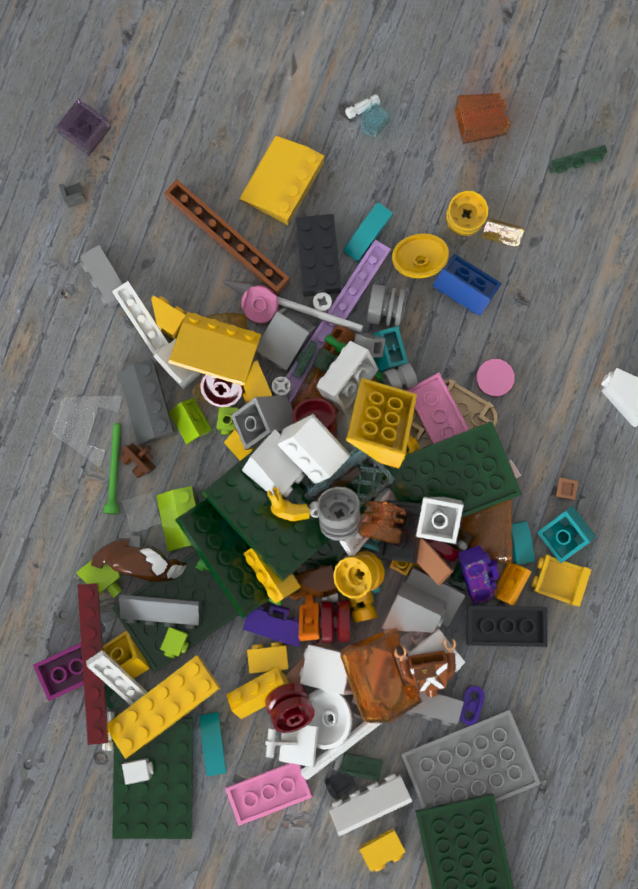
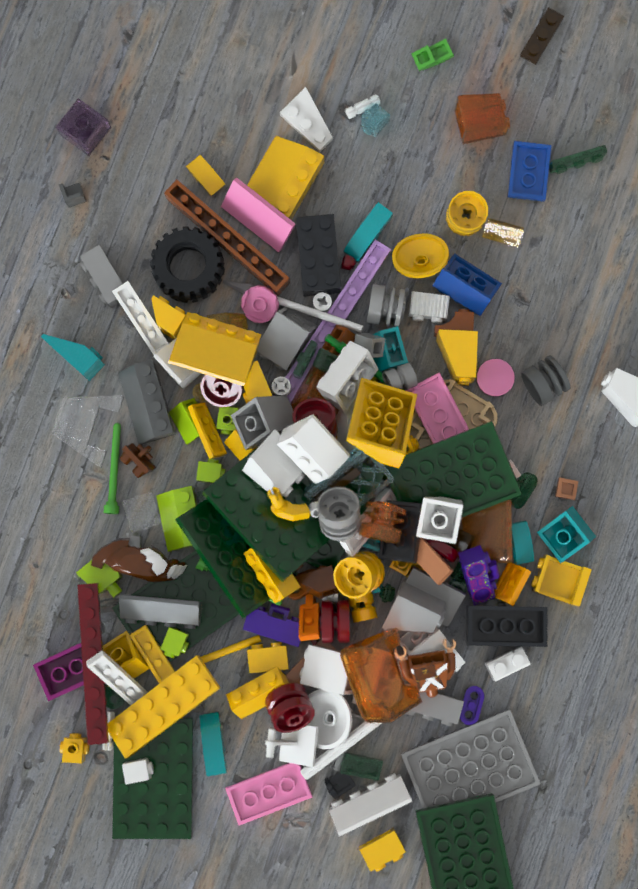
none -> teal slope [41,334,105,381]
none -> yellow brick [60,733,89,763]
none -> yellow tile [129,625,175,684]
none -> black tyre [150,226,225,303]
none -> yellow slope [185,155,225,196]
none -> yellow bar [186,635,262,663]
none -> yellow tile [187,402,227,459]
none -> lime brick [196,459,226,483]
none -> bright pink tile [221,178,296,252]
none -> white wing [280,87,333,152]
none -> dark red hinge [341,254,356,270]
none -> clear green plate [379,583,395,603]
none -> white brick [408,291,450,324]
none -> bright green slope [411,38,454,71]
none -> dark orange arch [434,309,474,337]
none -> yellow slope [436,329,478,386]
none -> white brick [485,646,531,682]
none -> blue plate [507,141,552,202]
none -> clear green plate [508,472,538,509]
none -> dark brown plate [520,7,564,65]
none -> dark grey wheel [521,355,571,406]

